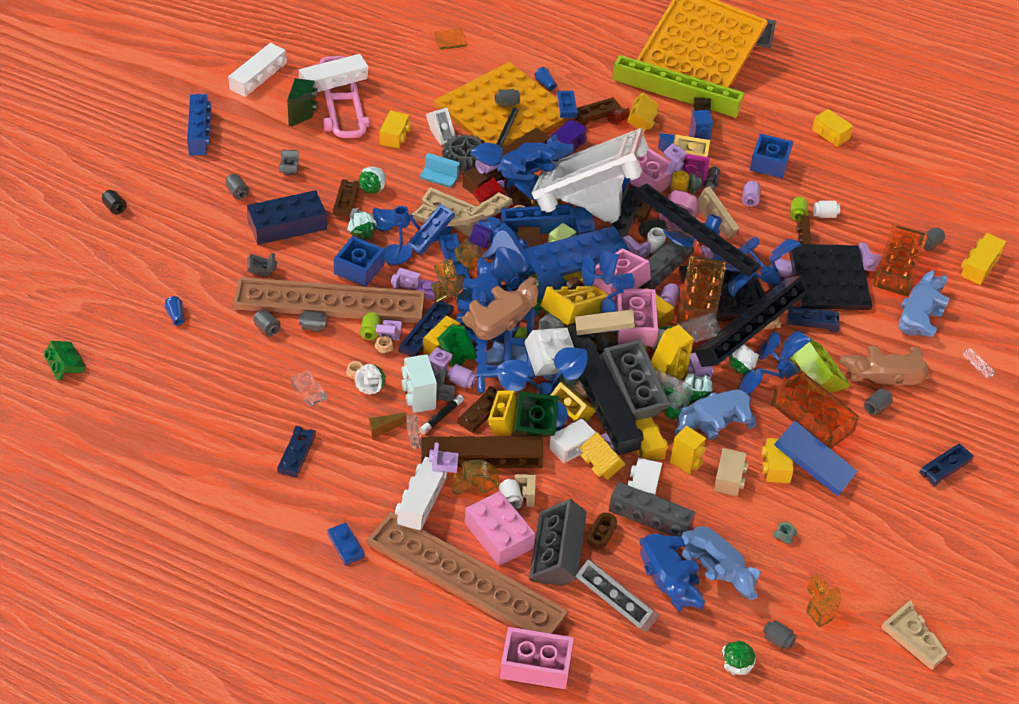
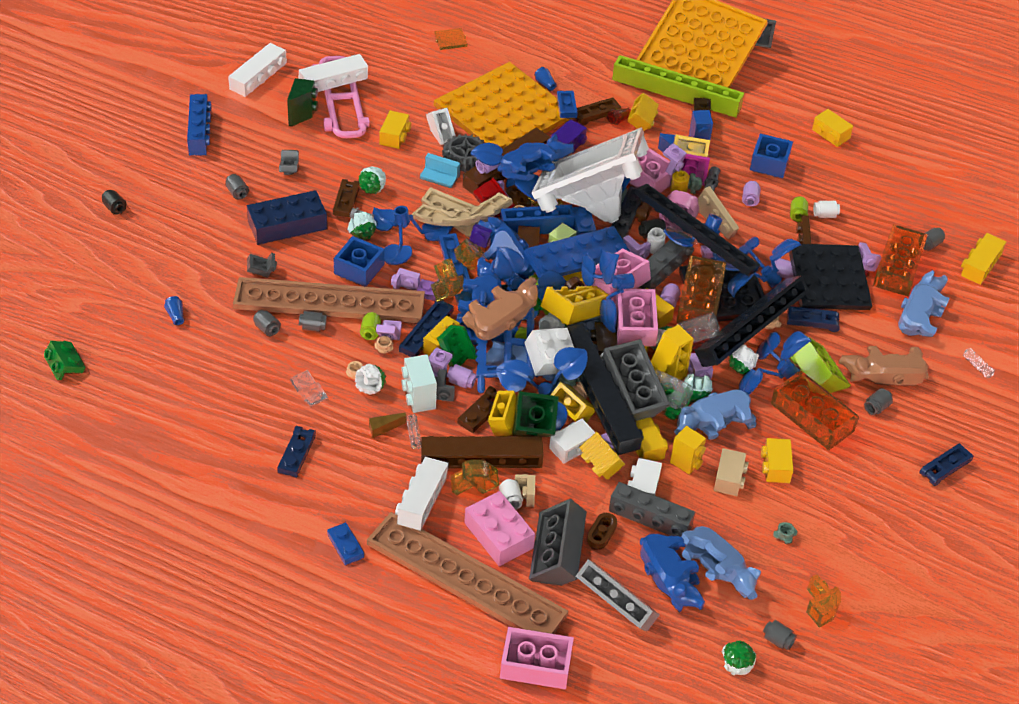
blue tile [407,204,455,256] -> none
black bar [419,395,464,435] -> none
lavender bracket [429,442,458,473] -> none
dark grey brick [494,89,520,107] -> none
black bar [496,107,519,148] -> none
tan tile [575,309,635,335] -> none
blue tile [774,421,858,496] -> none
tan wing [882,600,947,670] -> none

